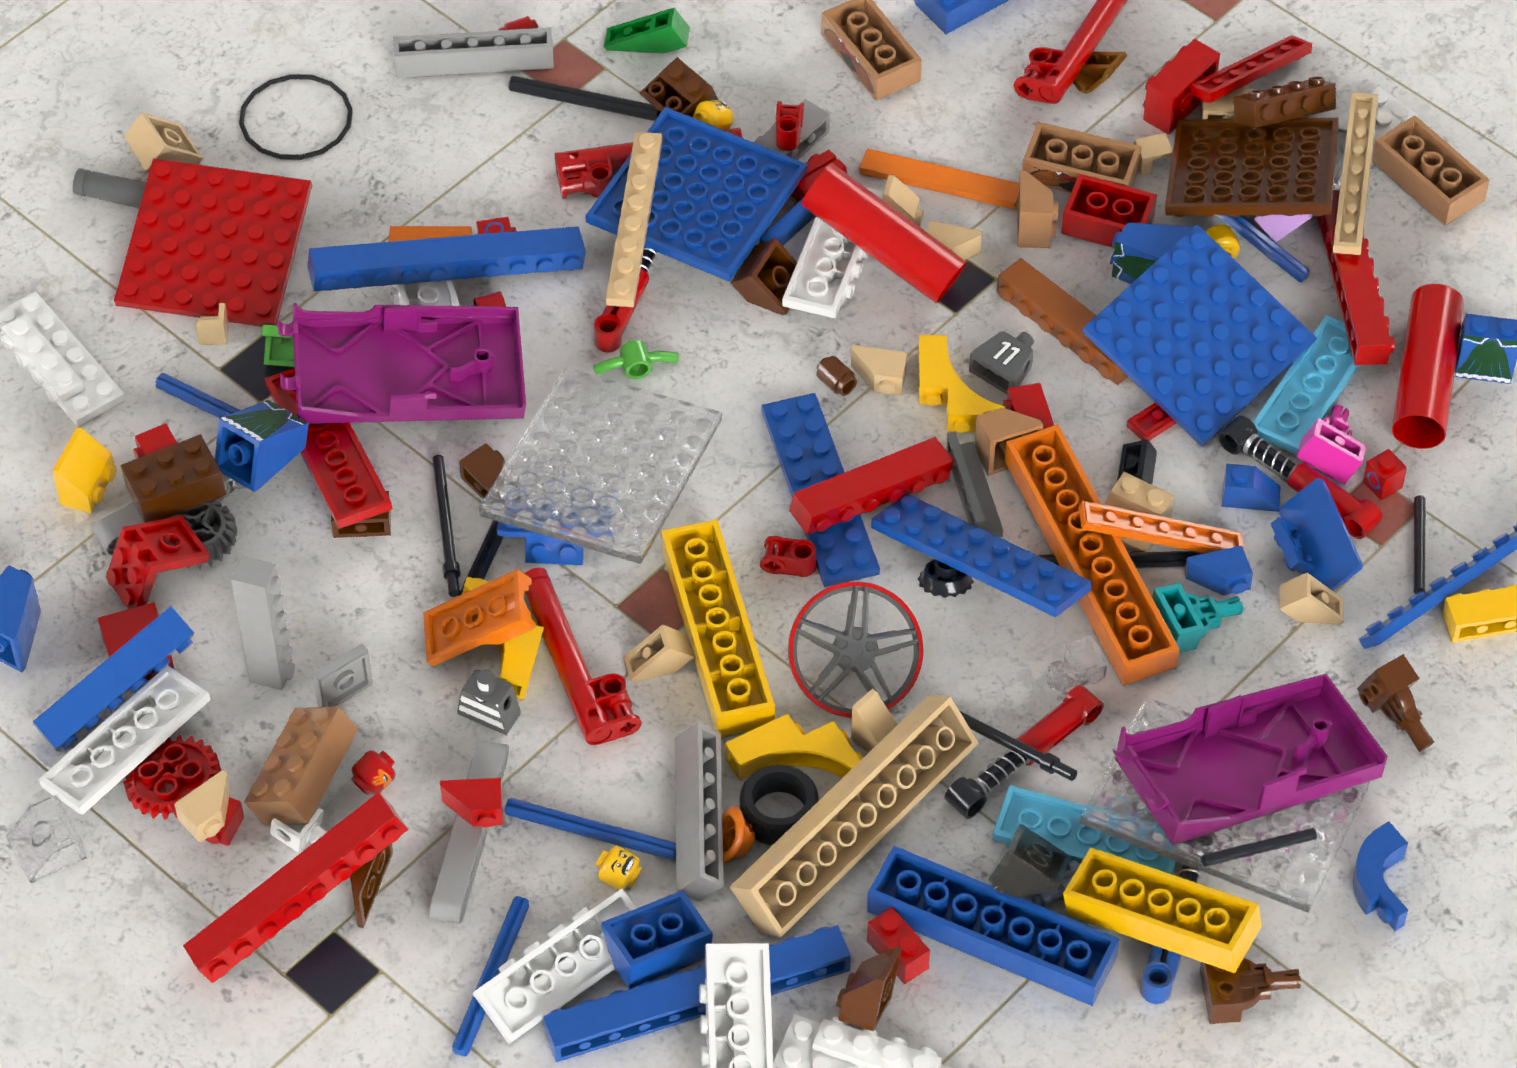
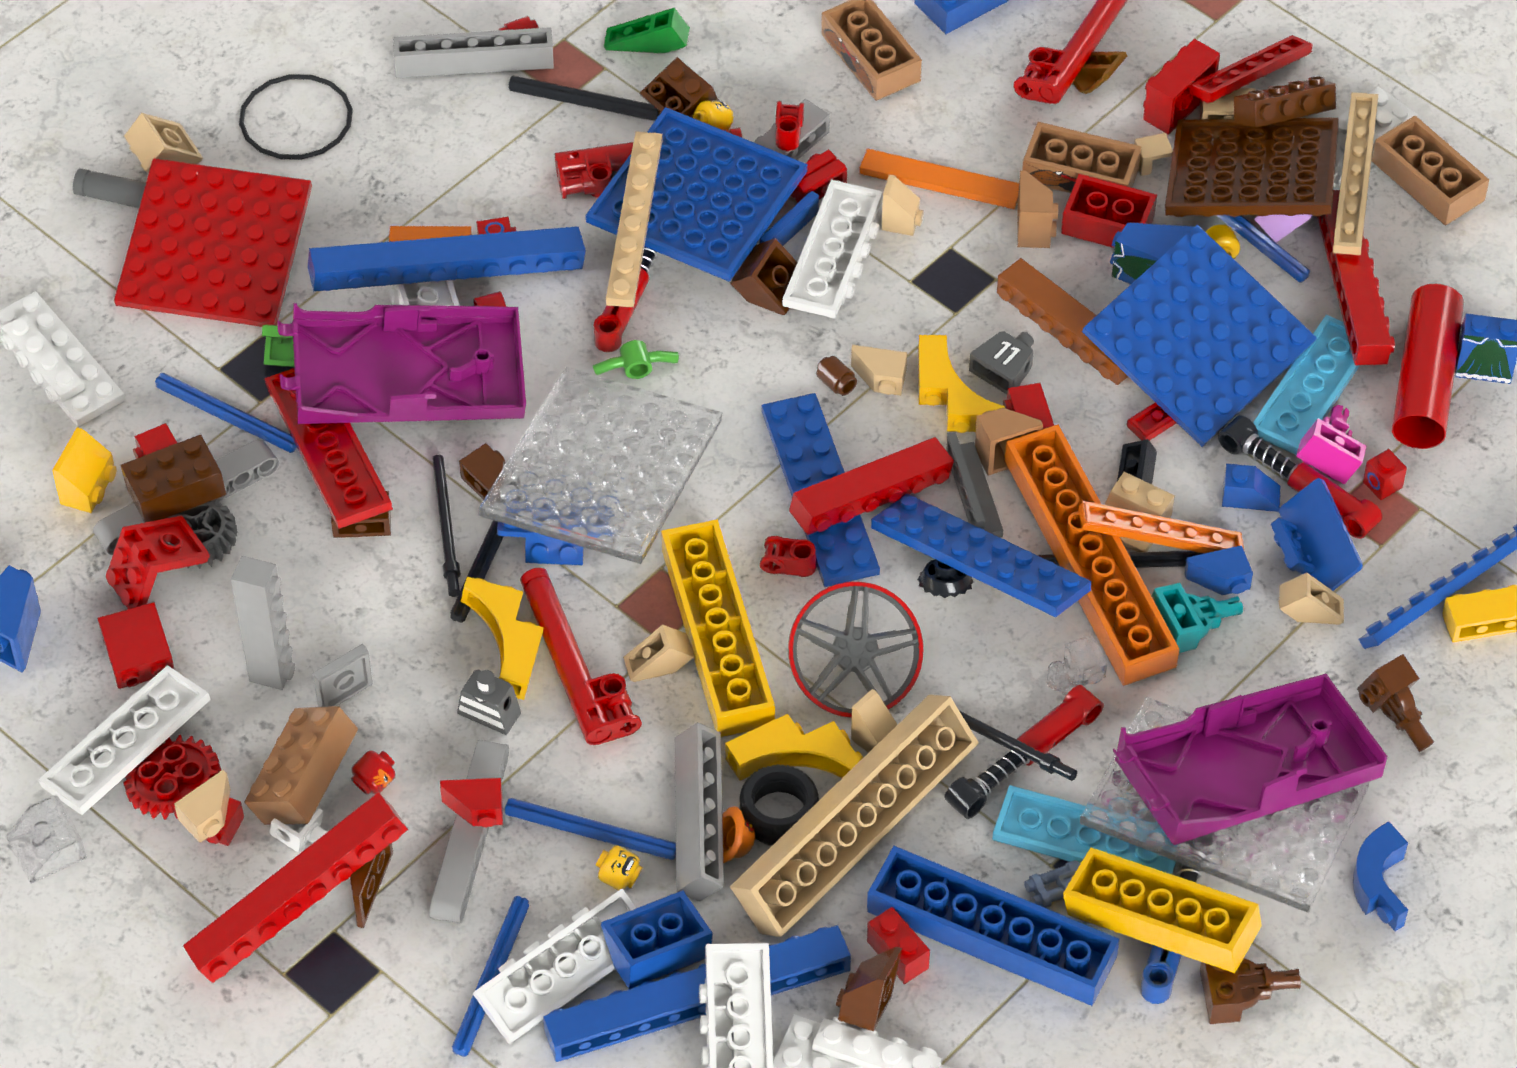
blue brick [33,606,194,751] -> none
tan panel [196,303,228,345] -> none
blue slope [215,400,309,492] -> none
orange piece [423,569,535,666] -> none
red piece [801,163,967,304] -> none
tan slope [926,221,983,260] -> none
clear smoke slope [988,823,1071,897] -> none
black bar [1201,828,1317,867] -> none
black bar [1413,495,1426,594] -> none

